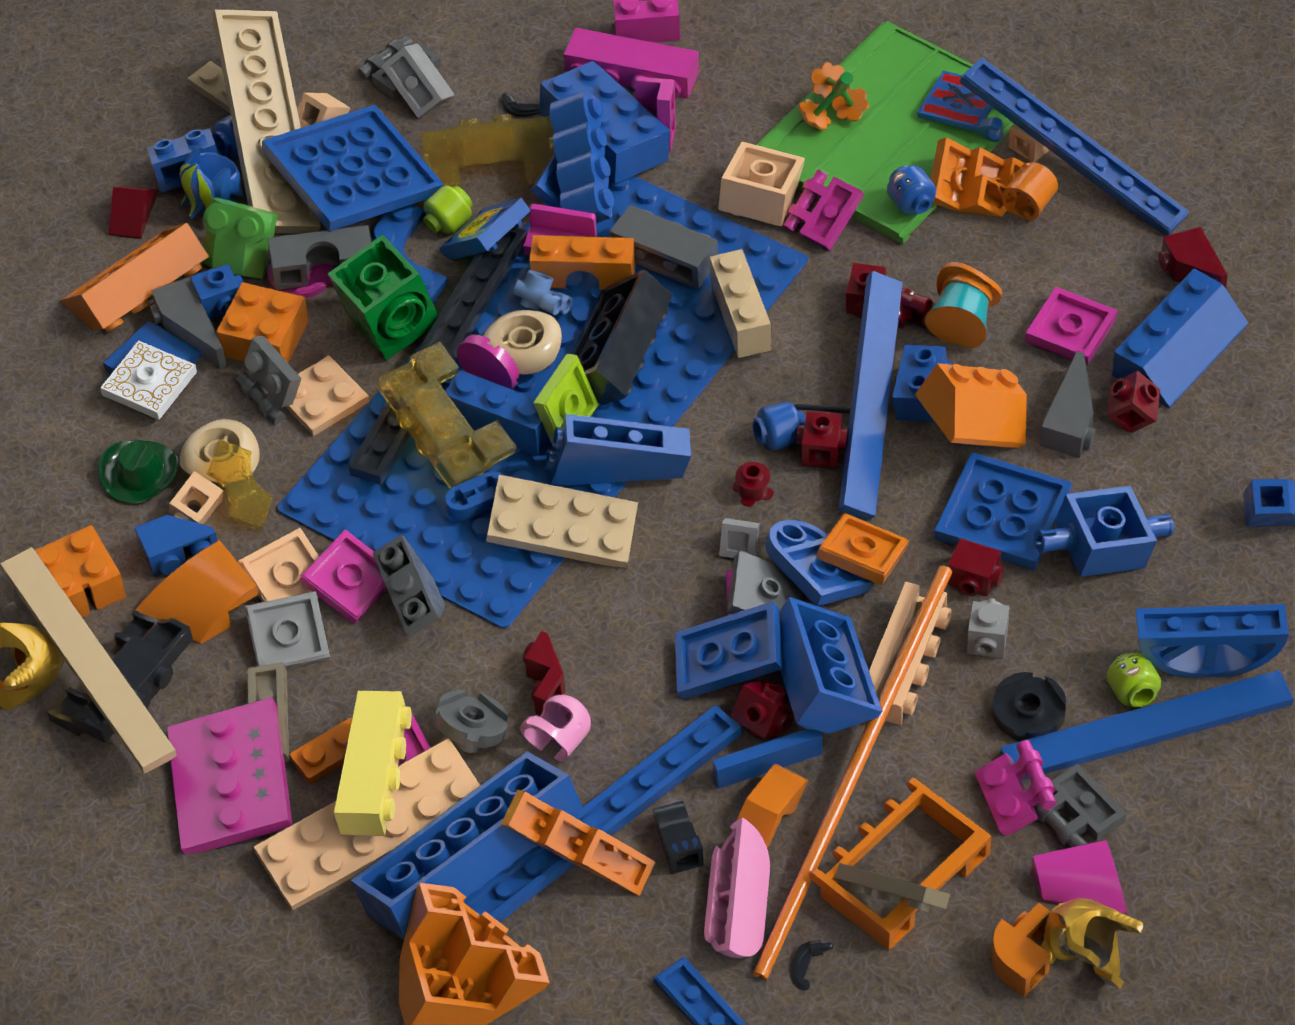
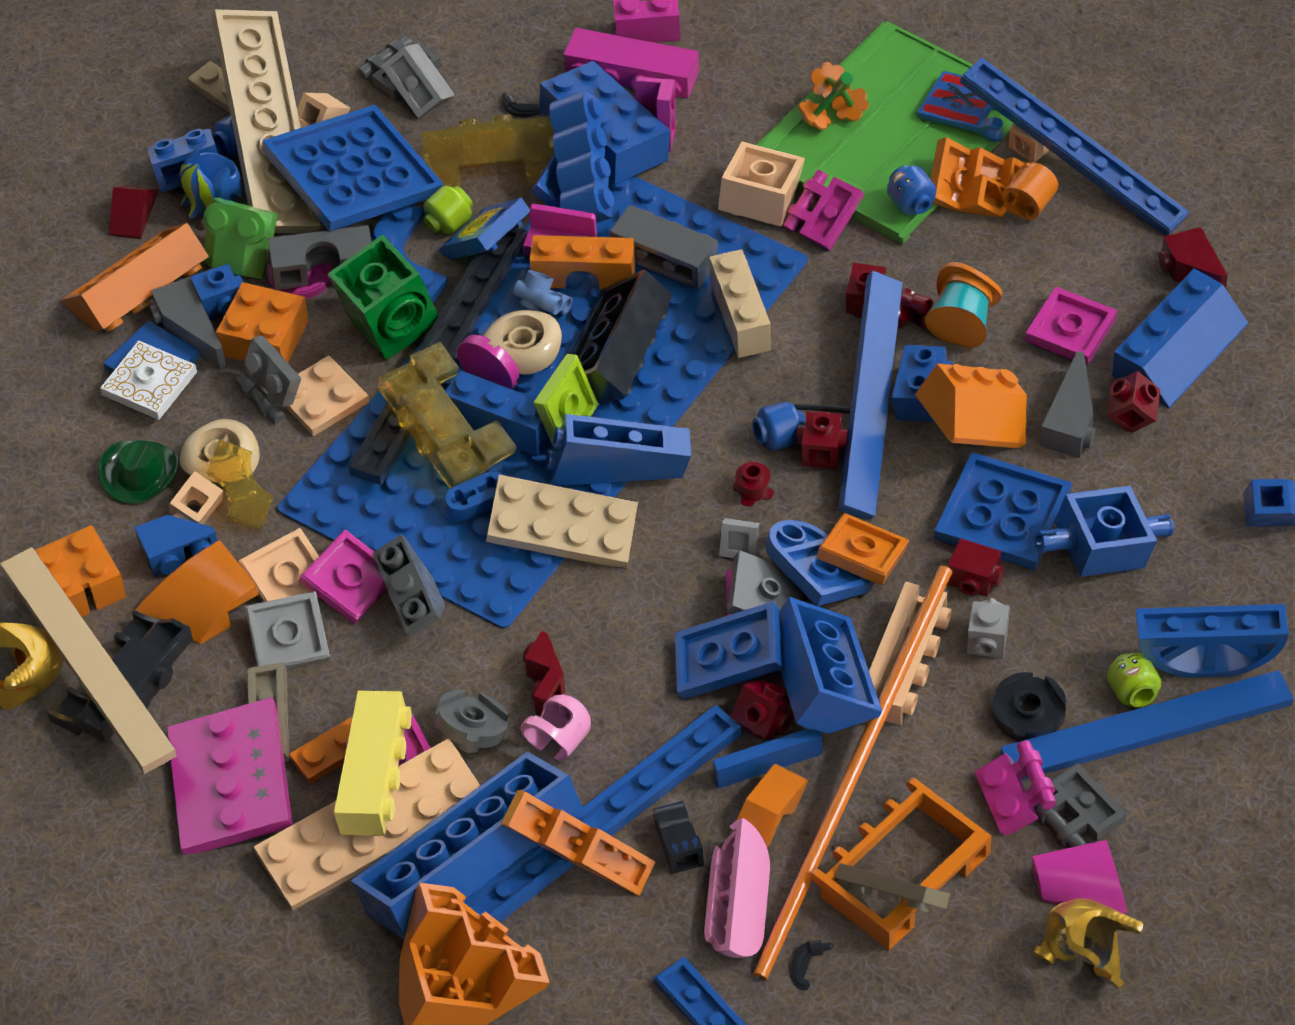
orange brick [992,903,1051,998] -> none

